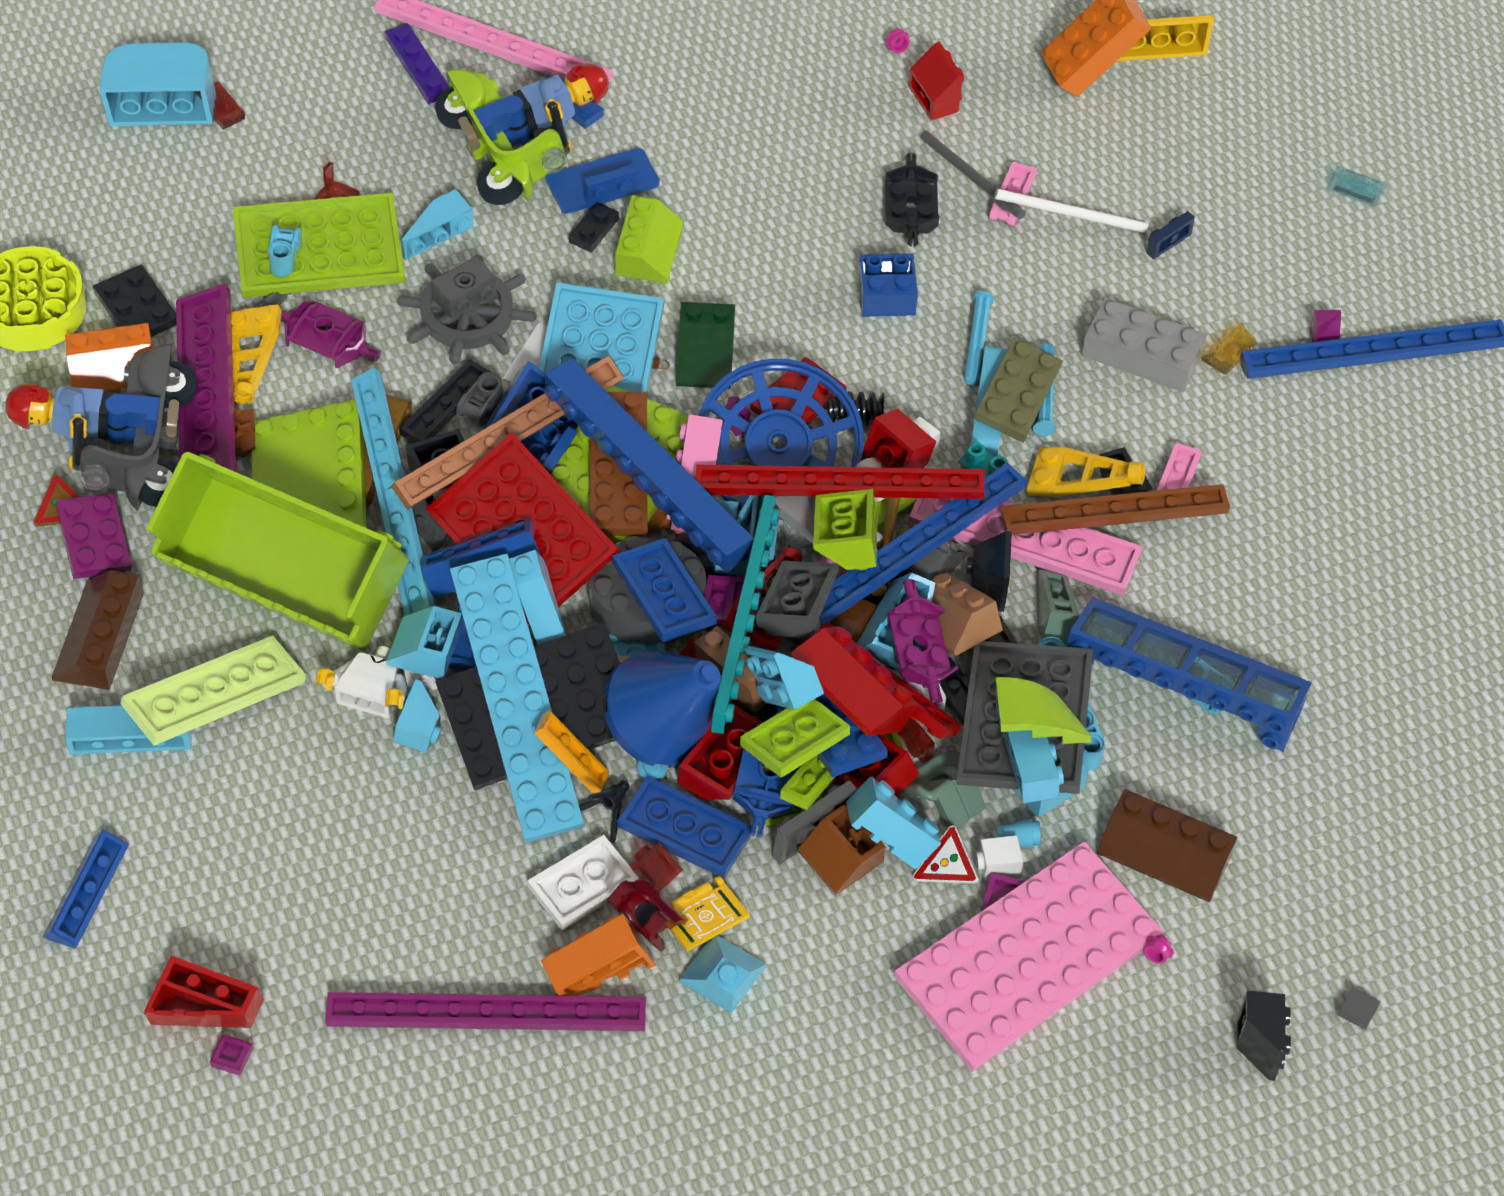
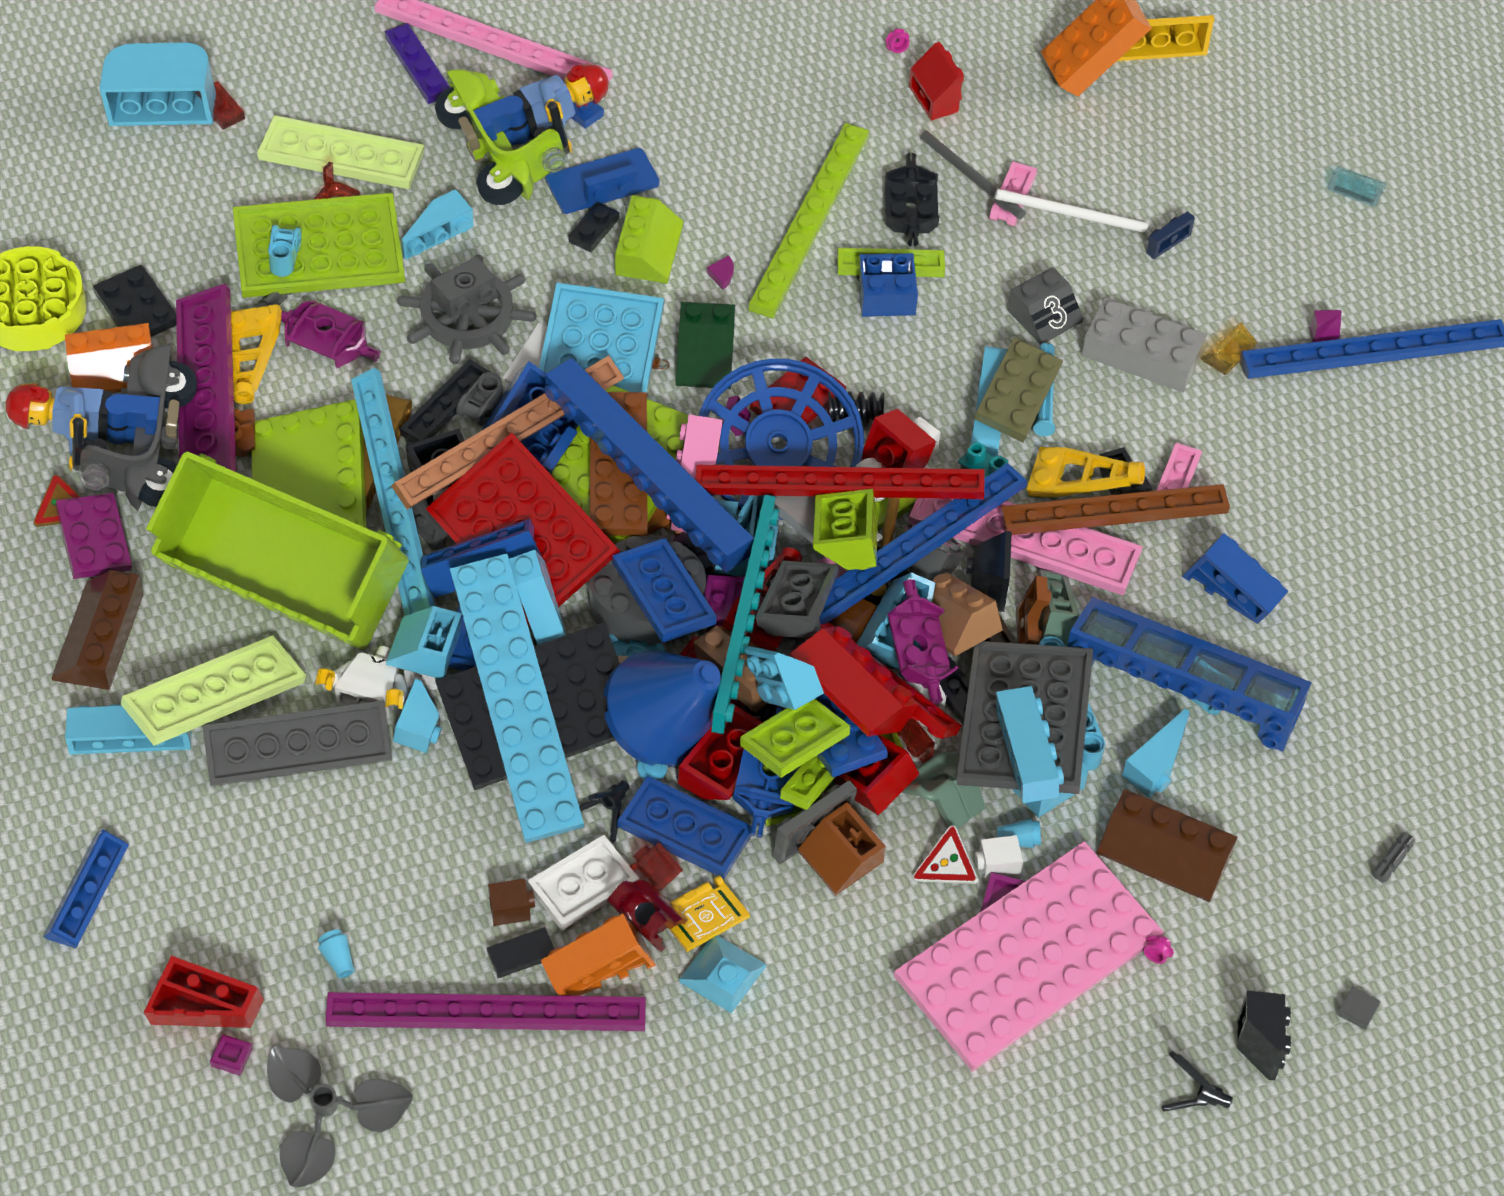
light orange tile [534,710,609,793] -> none
medium azure wedge [846,776,941,869] -> none
medium azure axle [964,291,994,386] -> none
lime slope [996,677,1091,744] -> none
none -> dark grey plate [202,700,392,786]
none -> yellowish green plate [257,115,425,189]
none -> dark grey plant [267,1045,413,1187]
none -> medium azure cone [318,929,355,979]
none -> black tile [486,927,555,978]
none -> reddish brown brick [488,878,535,926]
none -> magenta tile [707,256,734,290]
none -> lime plate [749,123,869,319]
none -> lime plate [837,248,945,278]
none -> dark grey slope [1007,267,1083,345]
none -> dark orange plate [1016,575,1051,645]
none -> medium azure slope [1122,708,1190,798]
none -> black plant [1162,1051,1233,1111]
none -> blue wedge [1182,533,1288,624]
none -> dark grey axle [1372,832,1415,883]

